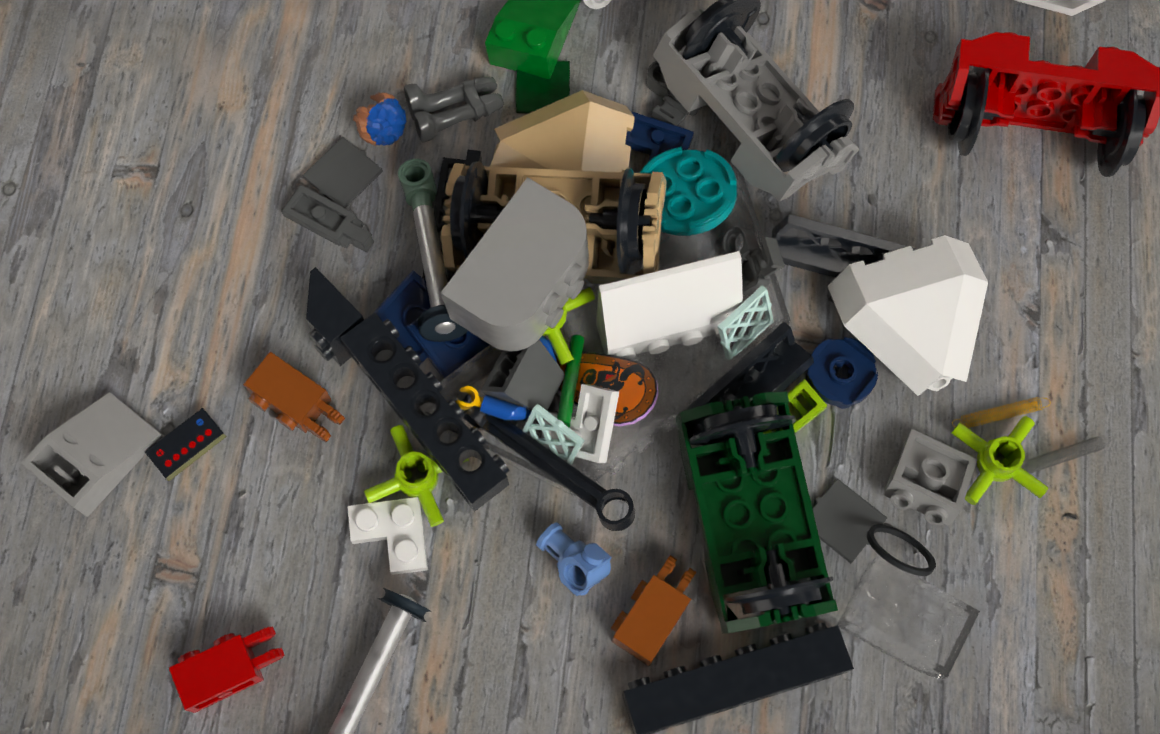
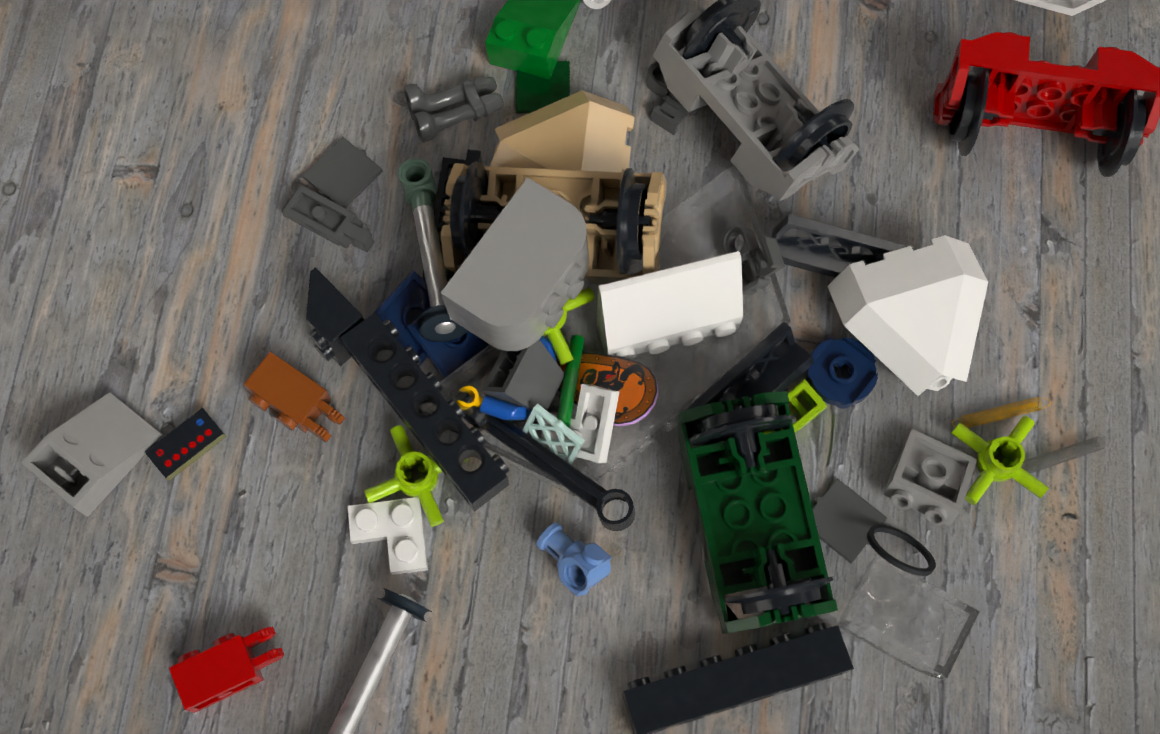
blue piece [353,92,407,146] -> none
dark orange hinge [611,555,696,666] -> none
dark blue plate [625,112,694,163] -> none
teal tile [640,147,737,236] -> none
light aqua window [717,285,774,362] -> none

